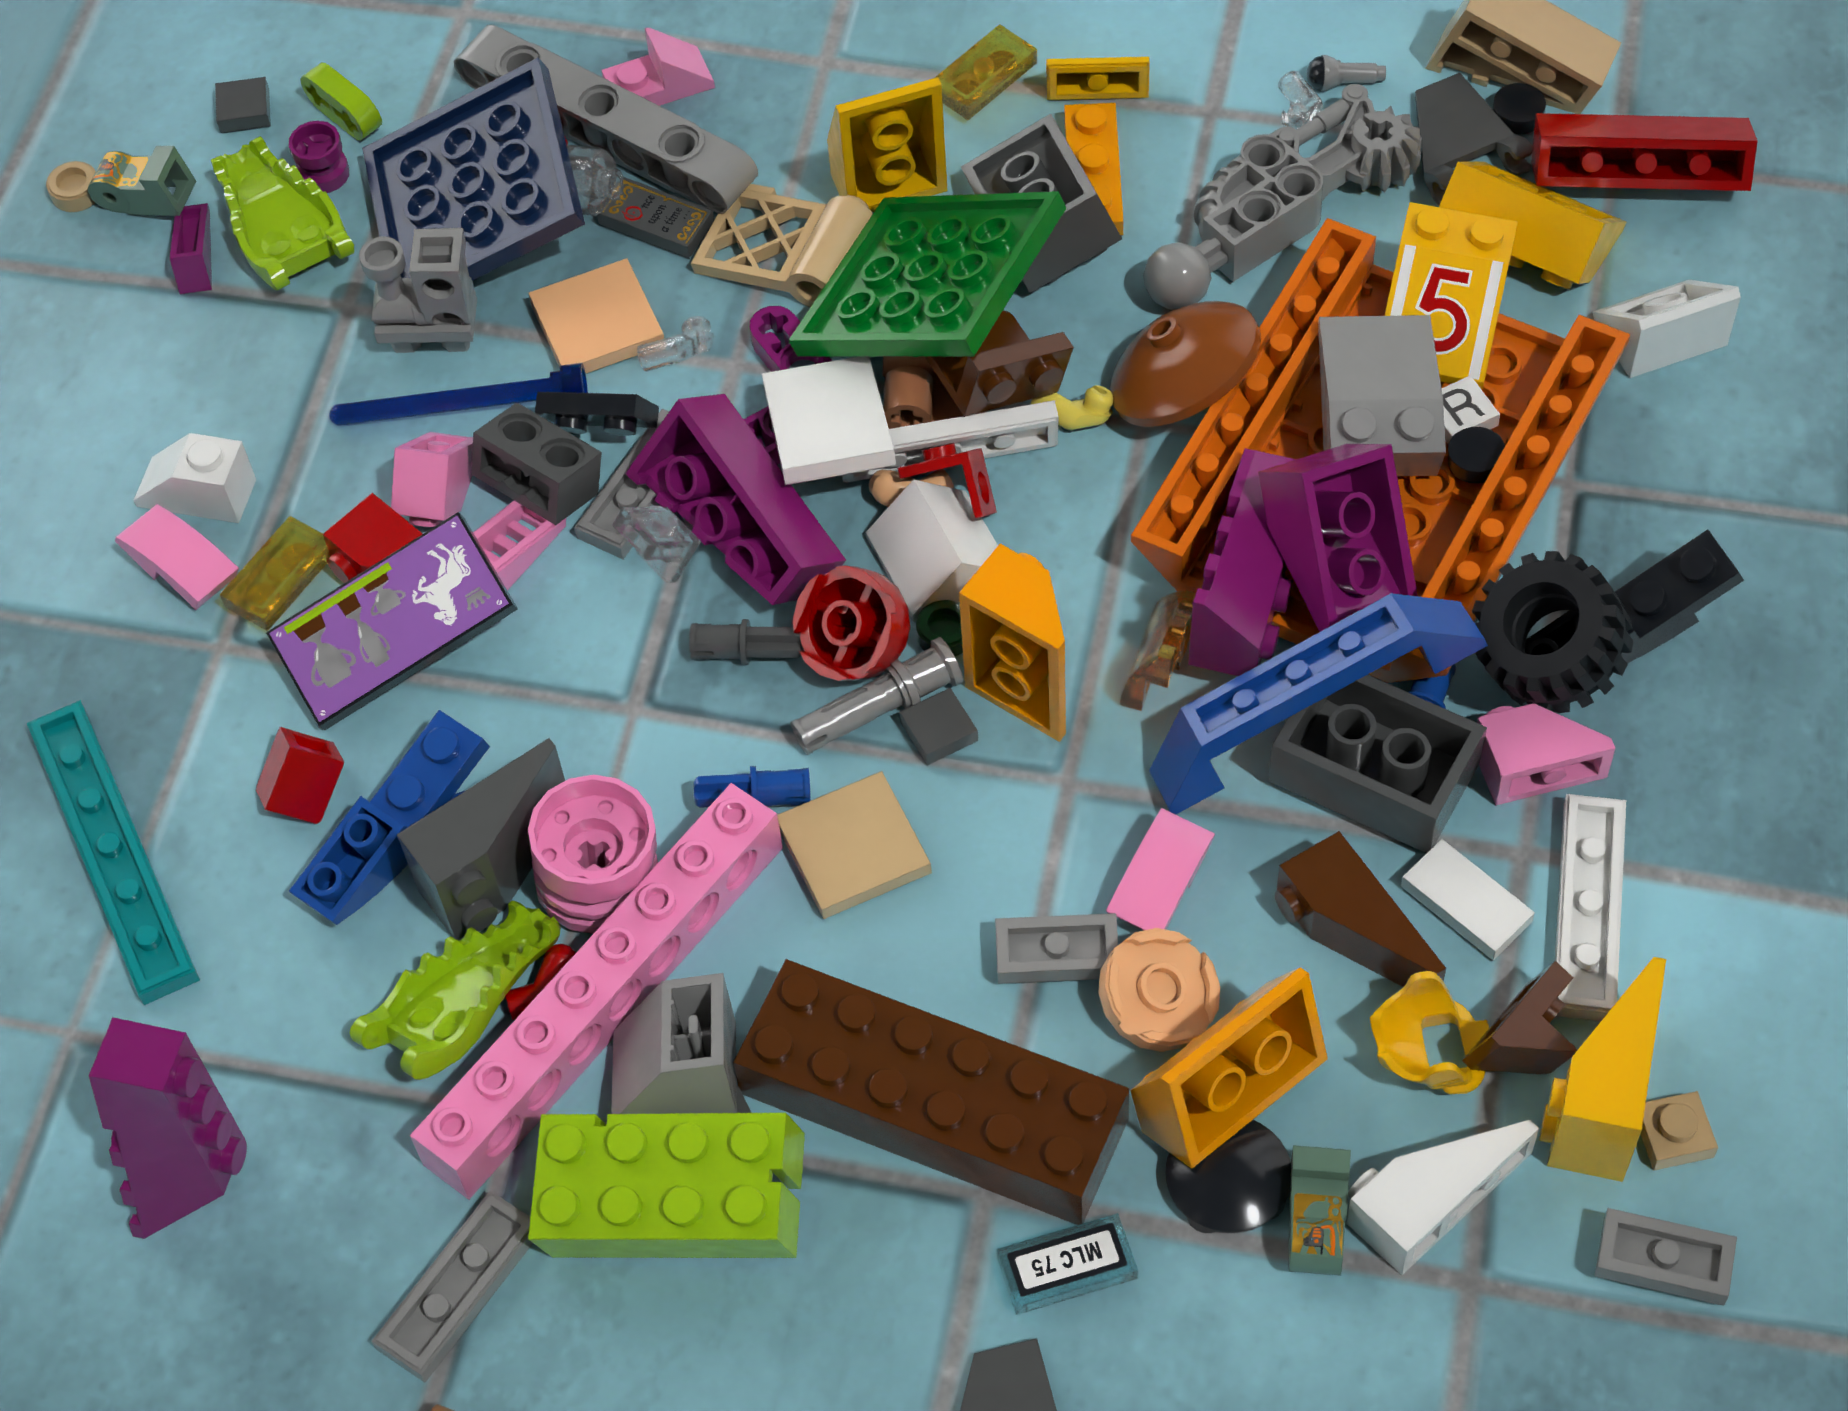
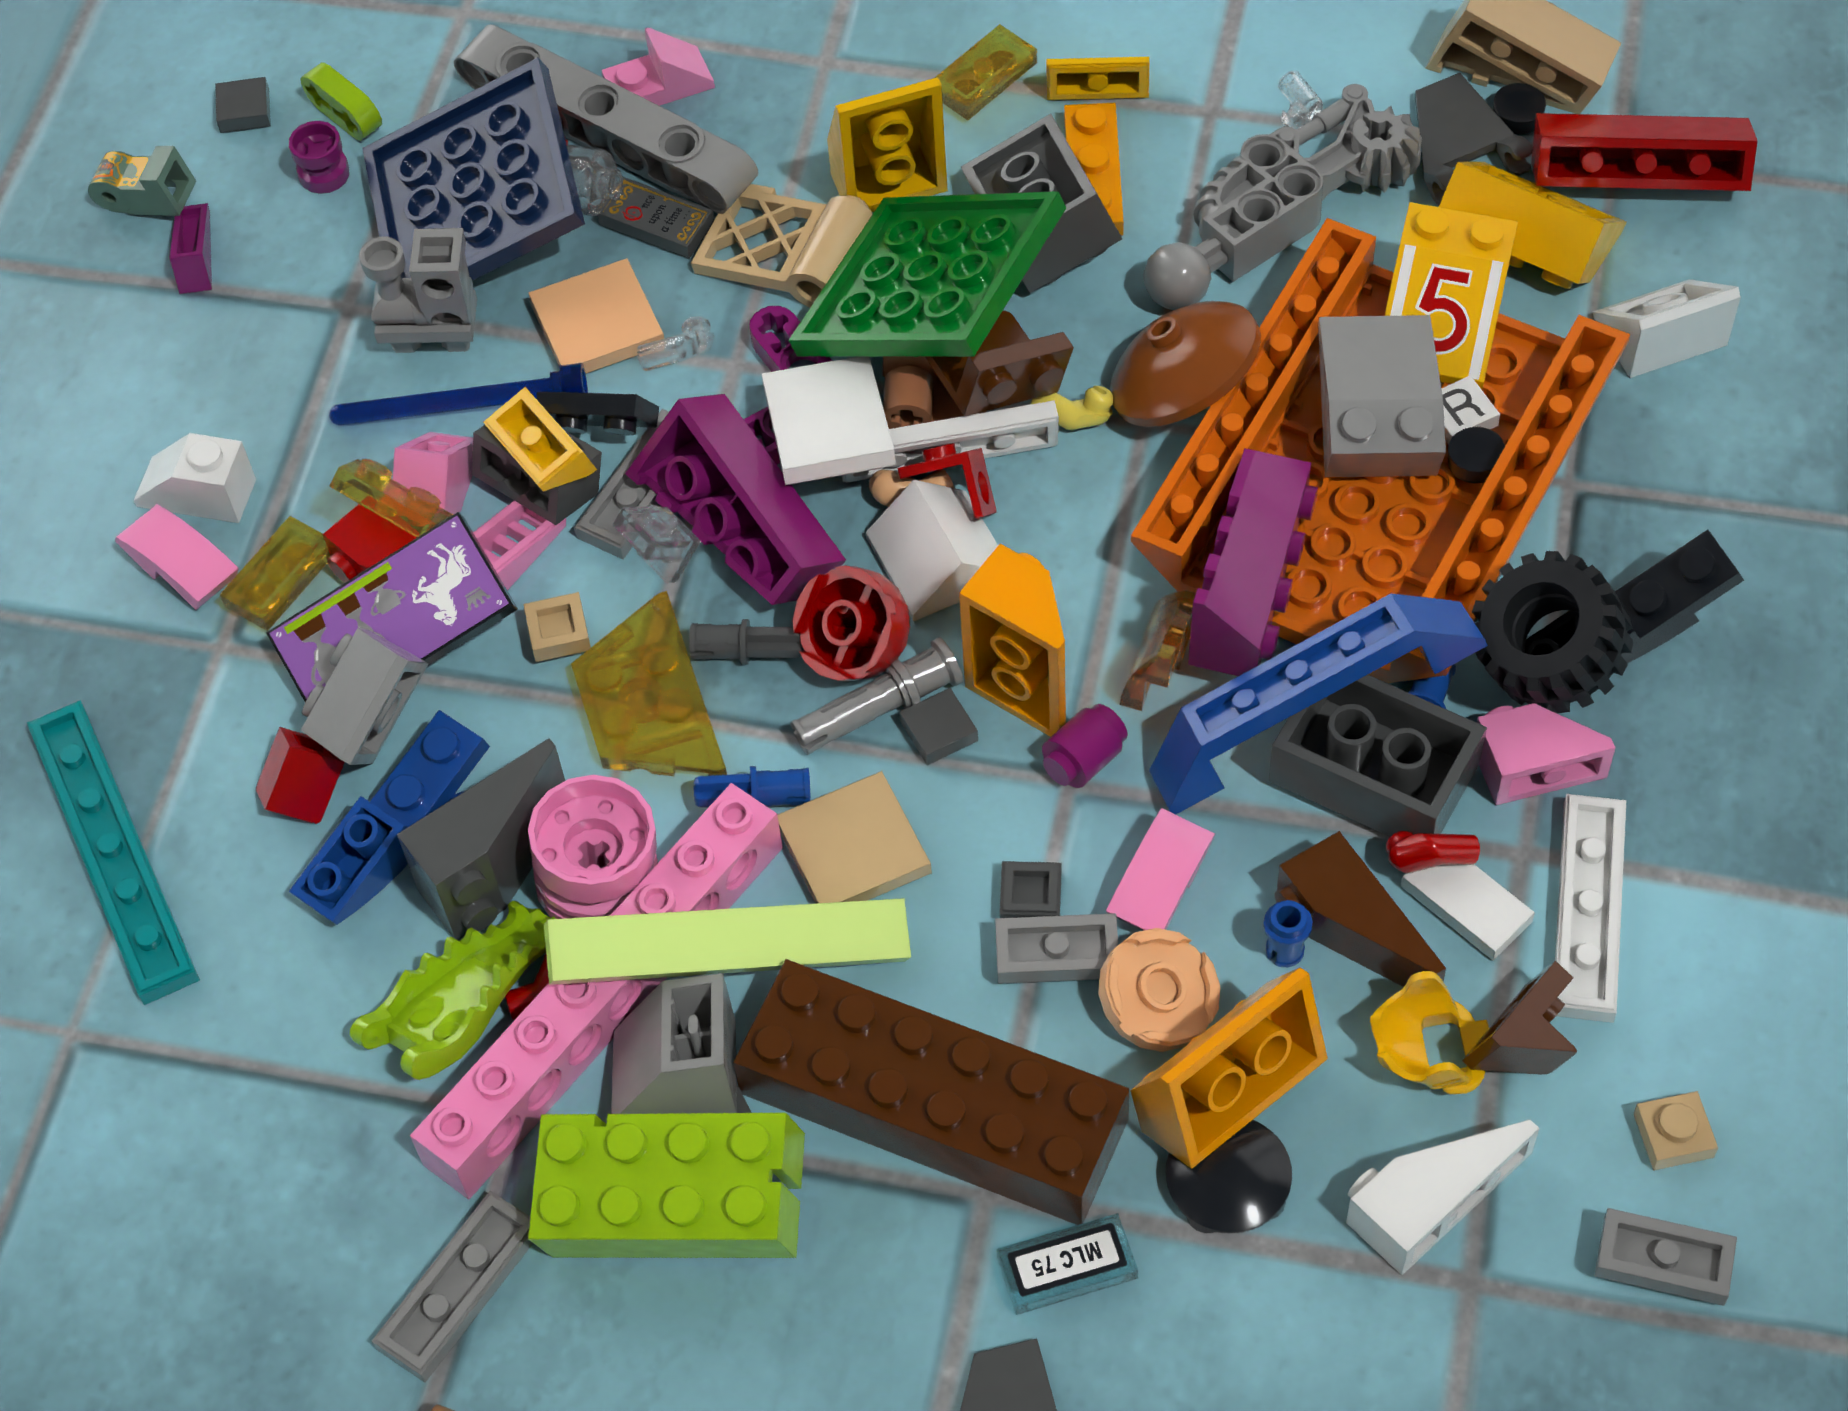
tan tile [46,161,96,212] -> none
magenta wedge [88,1017,247,1239] -> none
lime animal [211,136,354,291] -> none
dark green tile [916,600,963,657] -> none
magenta slope [1258,444,1418,632] -> none
sand green leg [1288,1145,1351,1276] -> none
light grey piece [1307,55,1386,91] -> none
yellow slope [1539,957,1666,1182] -> none
none -> light grey slope [301,628,429,765]
none -> clear yellow plate [329,459,453,537]
none -> yellow slope [483,387,597,492]
none -> tan plate [523,592,591,662]
none -> yellowish green tile [544,898,911,985]
none -> clear yellow wing [571,591,727,777]
none -> dark grey tile [1000,861,1062,918]
none -> magenta brick [1042,704,1128,788]
none -> blue pin [1263,900,1313,968]
none -> red arm [1386,831,1480,874]

